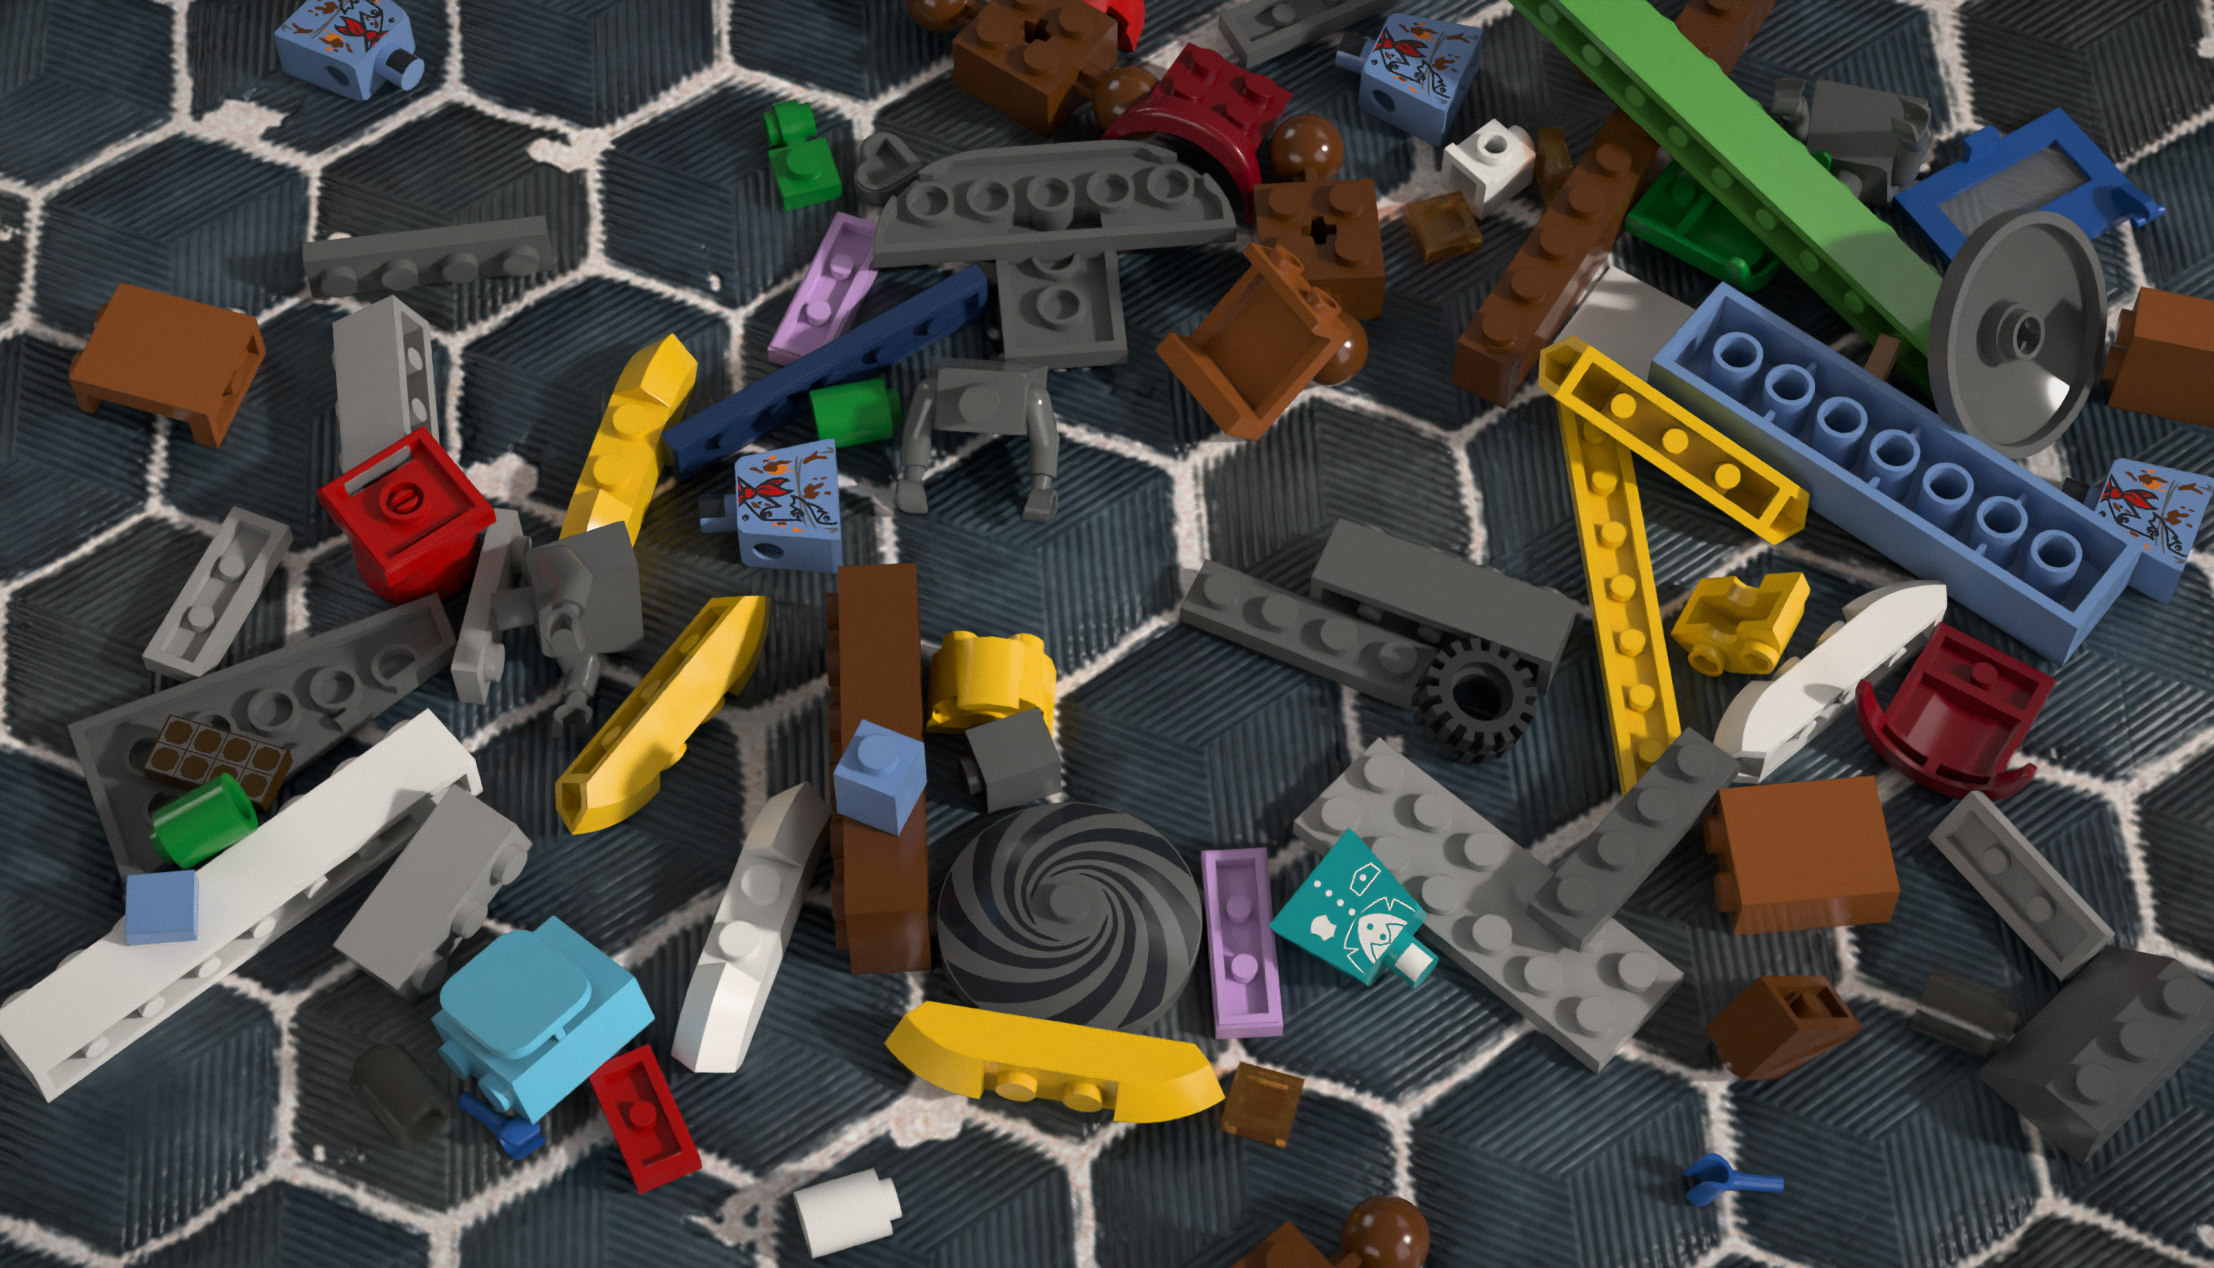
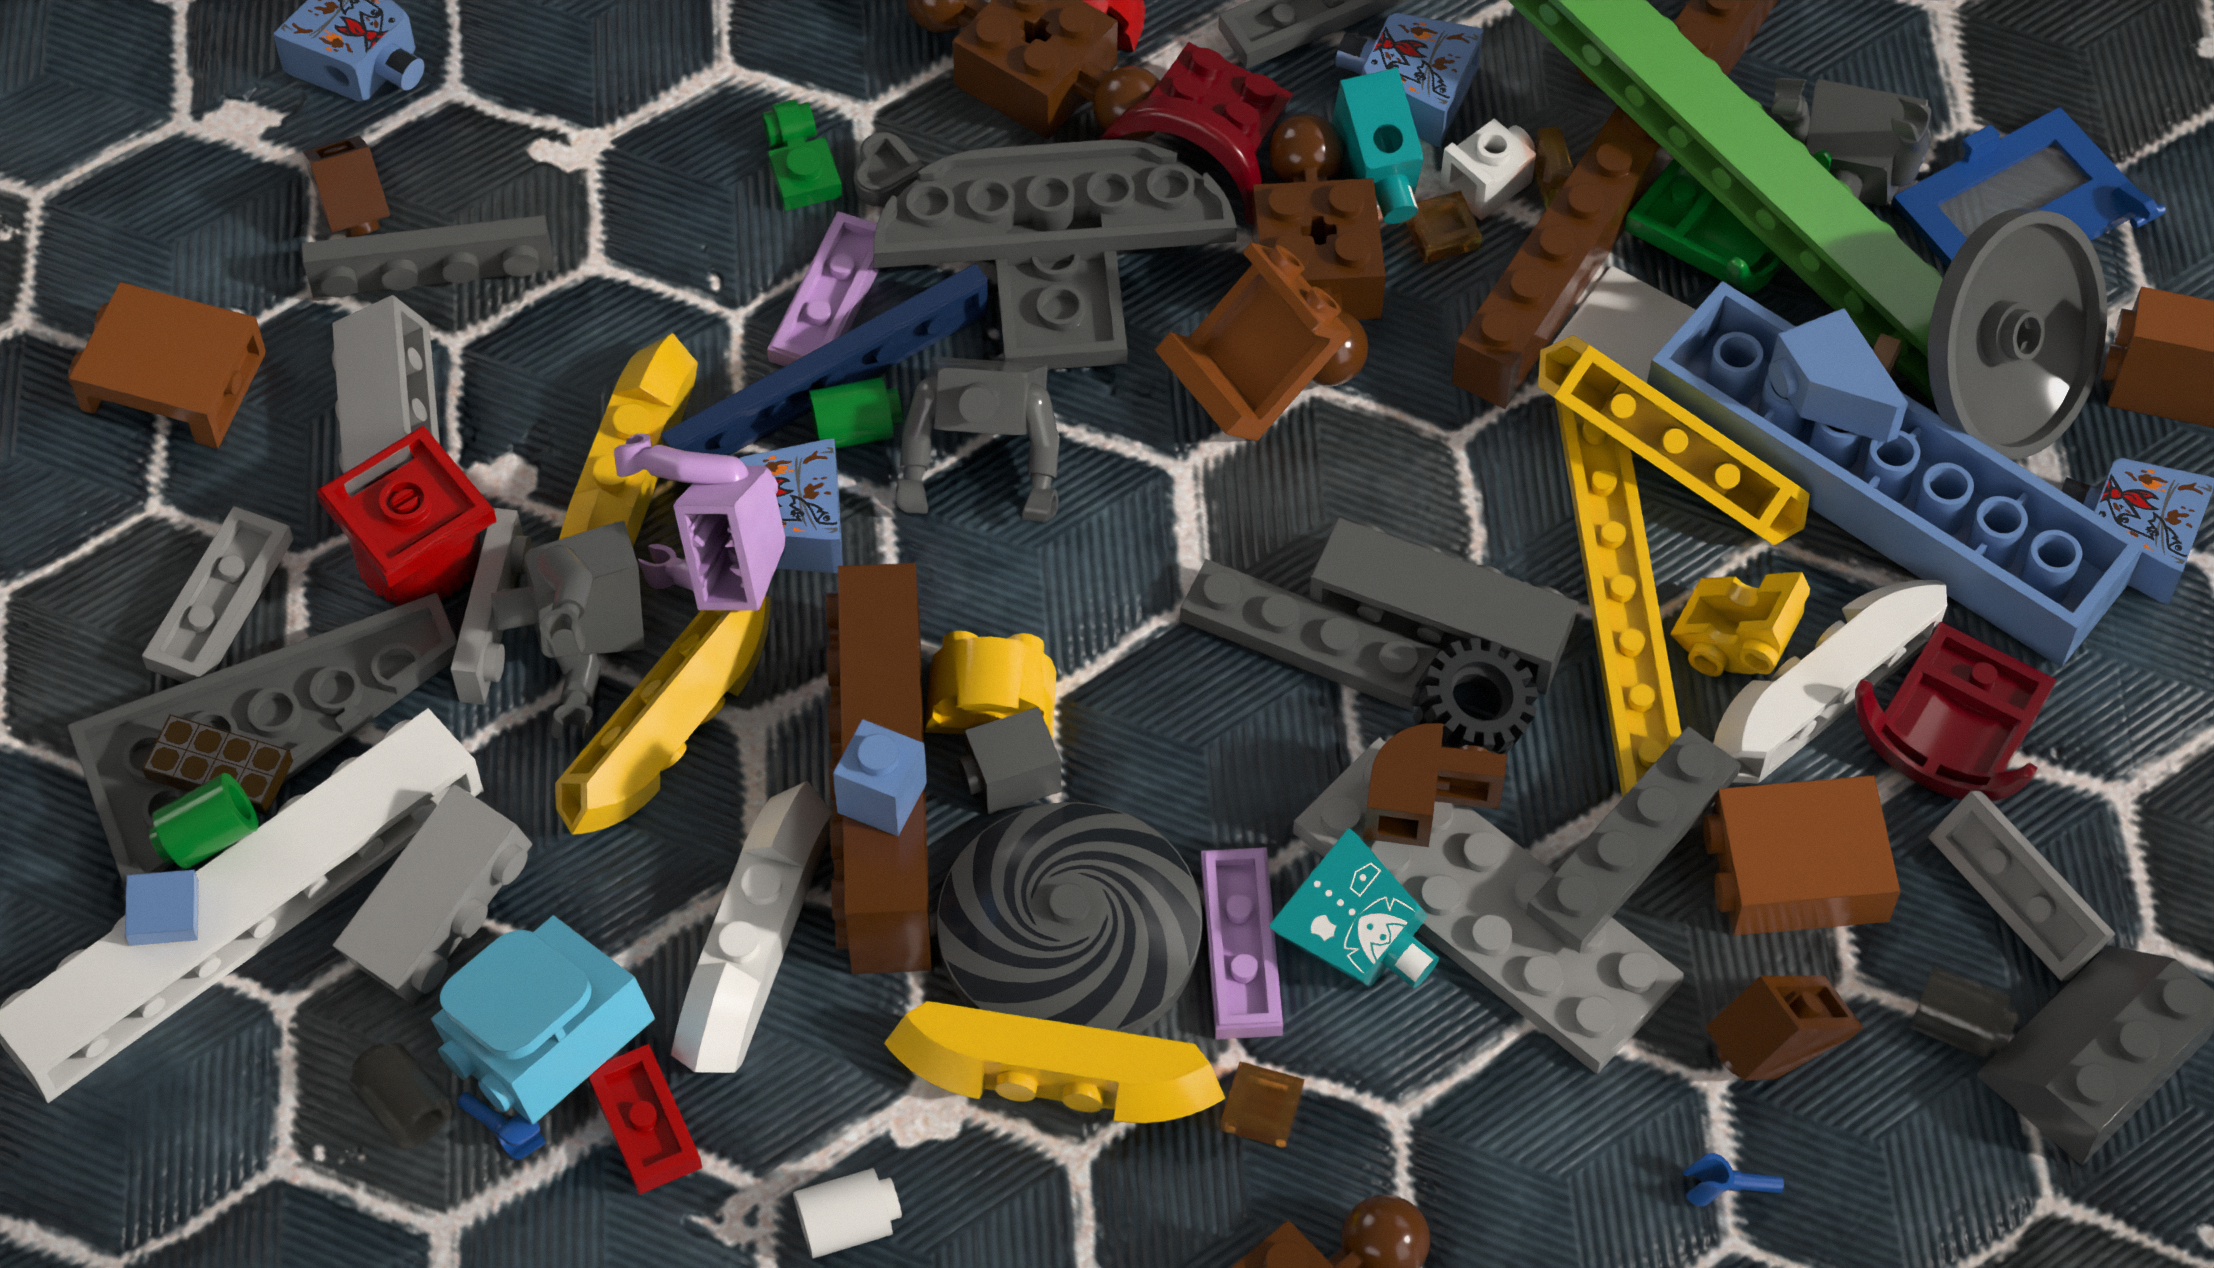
none -> reddish brown slope [302,135,390,238]
none -> lavender torso [614,433,785,611]
none -> teal torso [1332,67,1423,224]
none -> reddish brown brick [1363,723,1507,847]
none -> medium blue slope [1768,308,1908,442]

